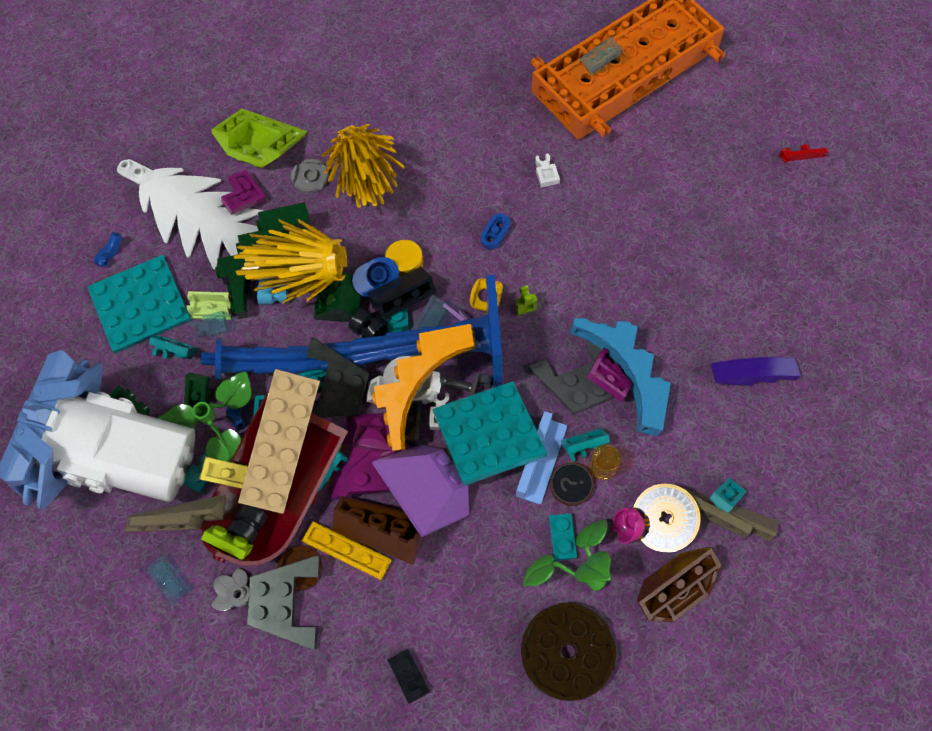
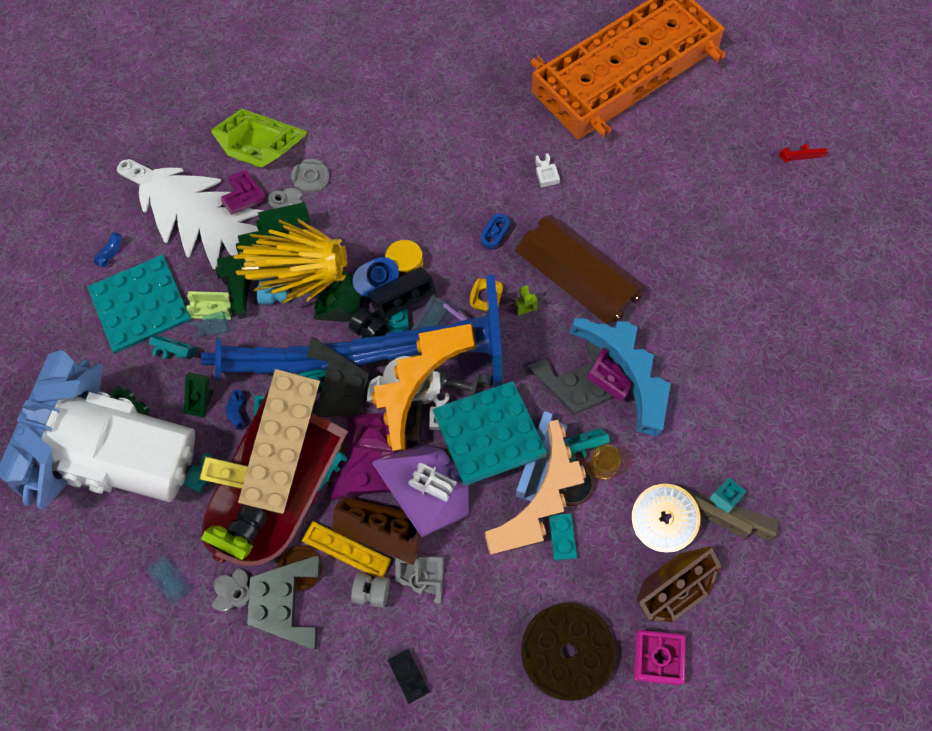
dark tan wedge [124,495,226,532] -> none
bright green plant [157,372,252,462] -> none
yellow plant [322,124,405,208] -> none
bright green plant [523,519,611,591] -> none
clear light blue plate [580,36,623,75] -> none
dark pink hair [612,507,645,544] -> none
dark purple slope [711,357,801,386] -> none
none -> light grey plate [268,188,303,209]
none -> light grey wheel [351,573,390,608]
none -> light grey slope [395,555,444,603]
none -> white arm [408,463,457,502]
none -> light nougat arch [484,420,586,554]
none -> reddish brown panel [515,215,645,325]
none -> dark pink brick [634,630,685,685]

